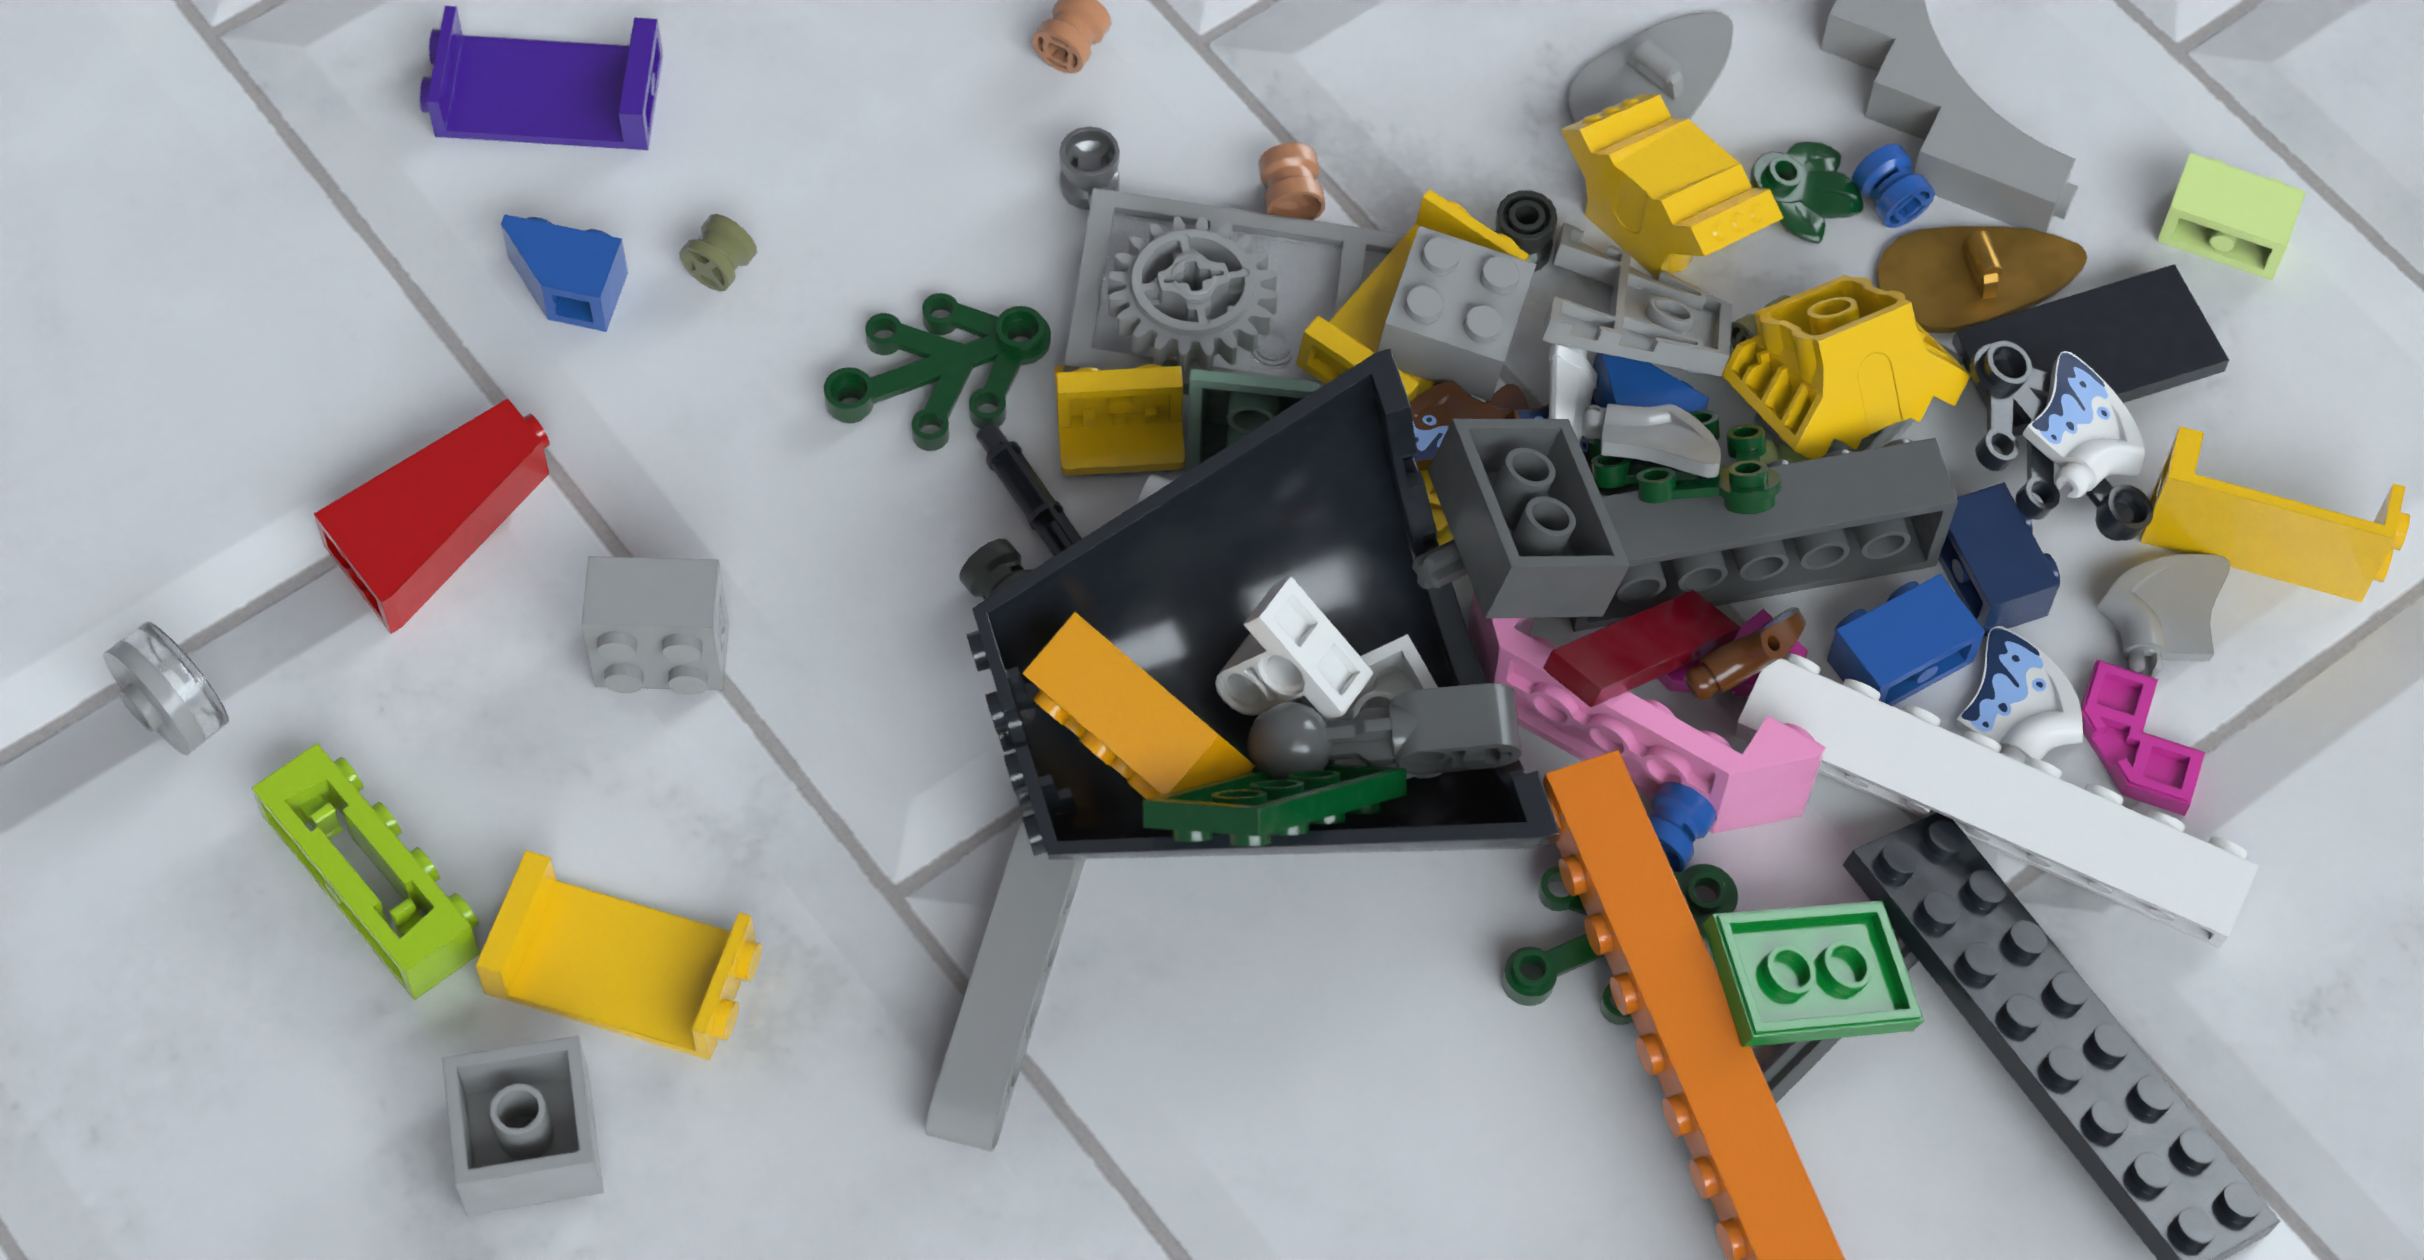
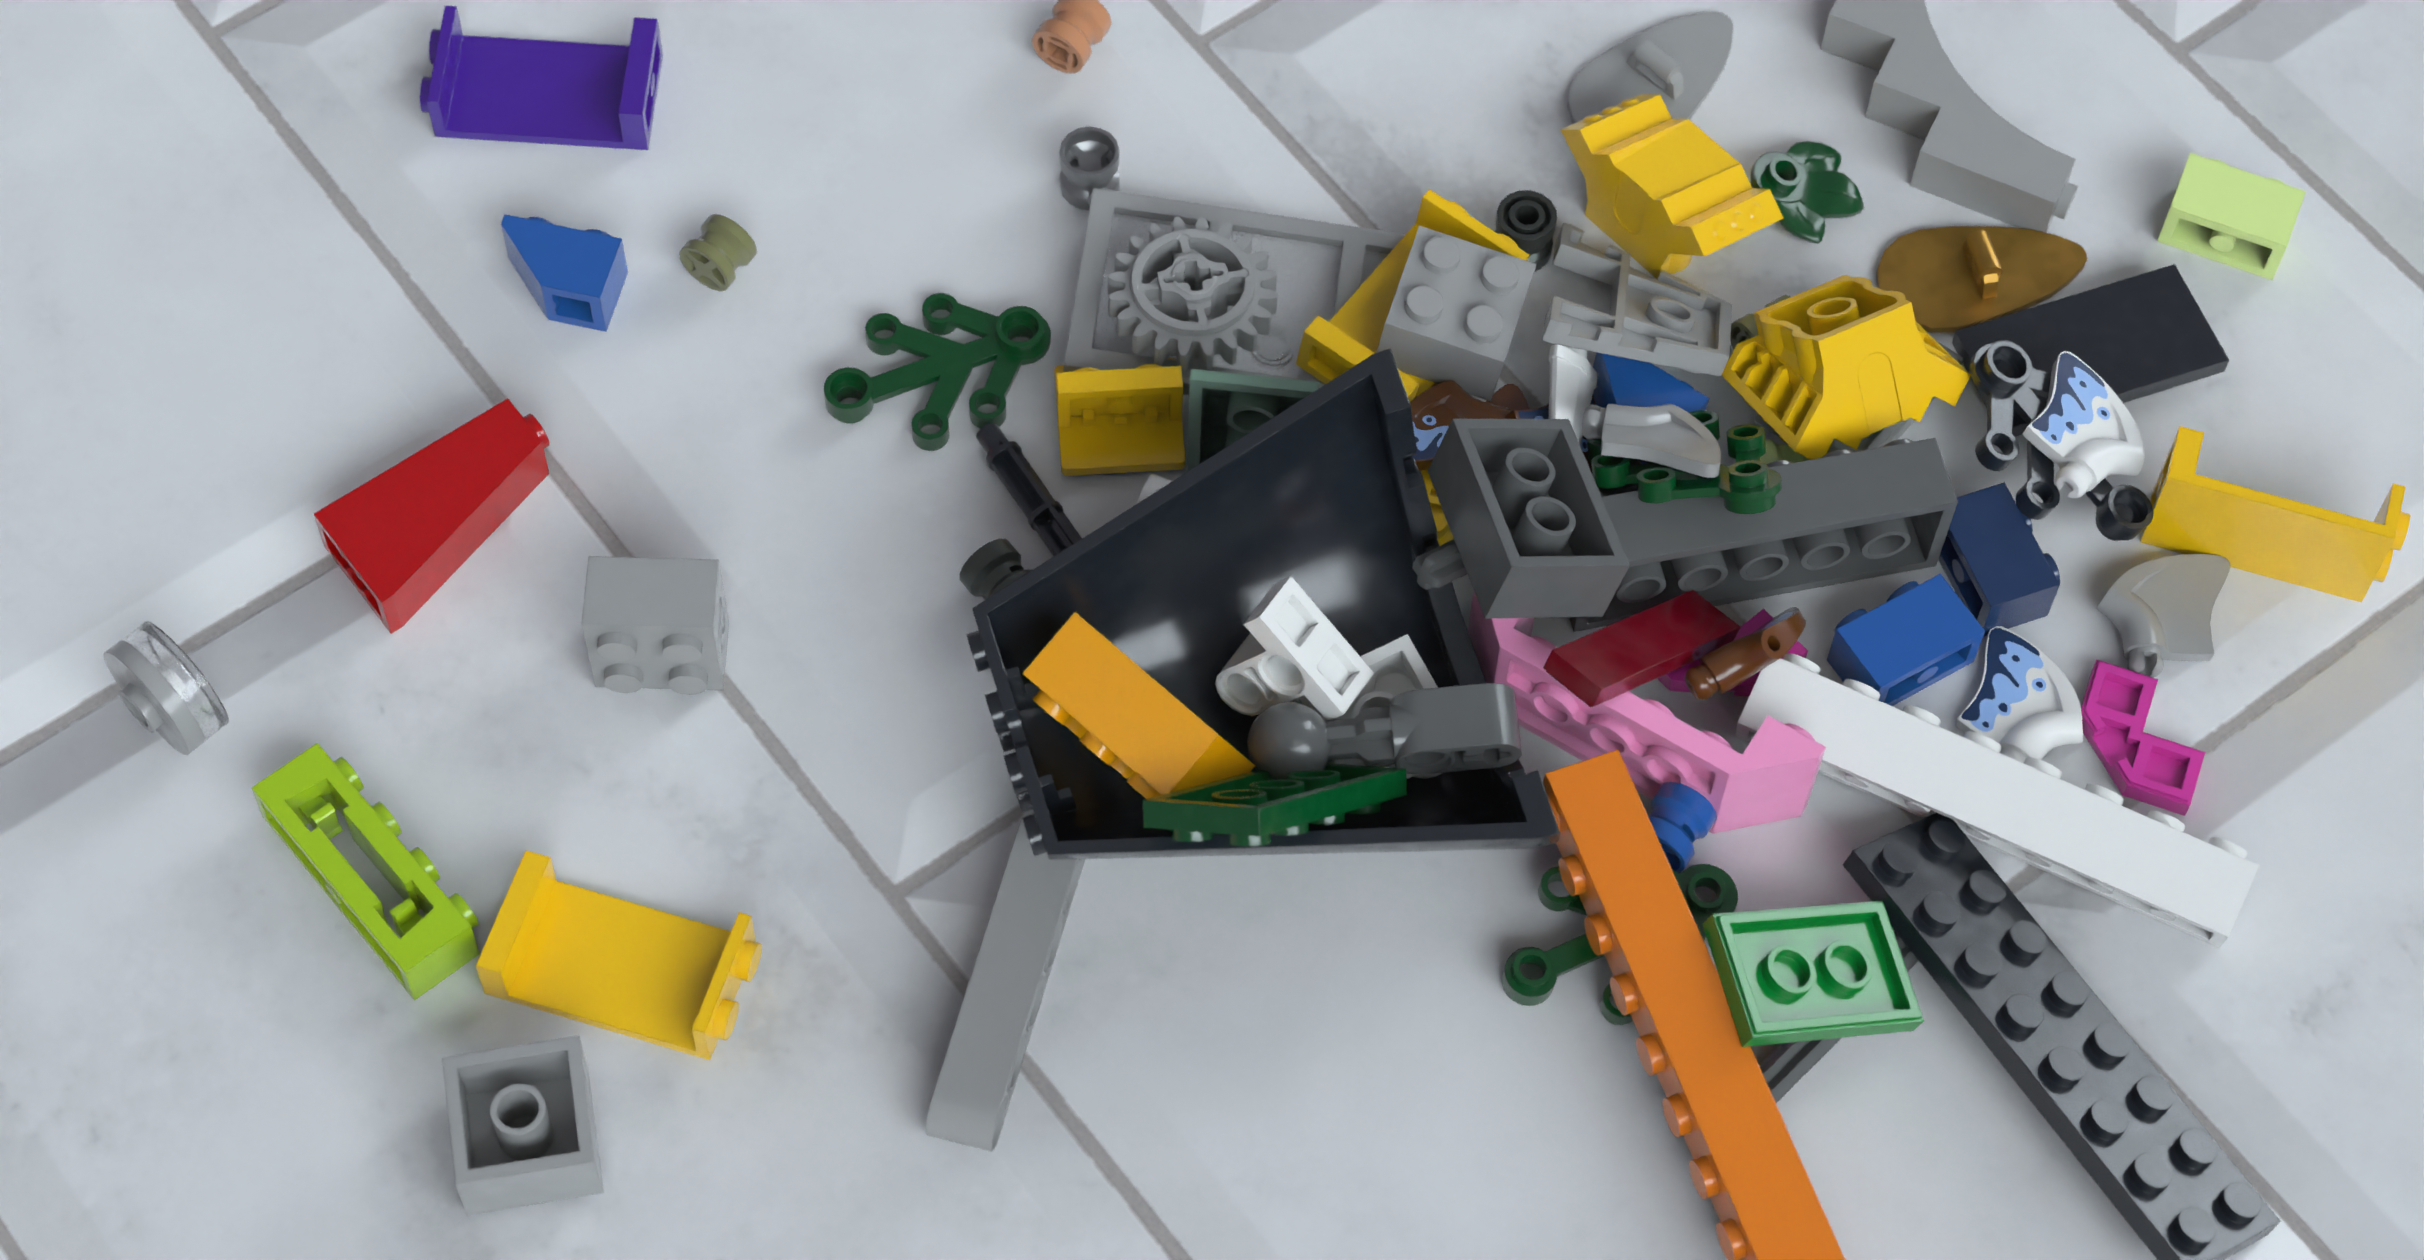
nougat wheel [1258,142,1325,220] -> none
blue wheel [1852,143,1935,228] -> none

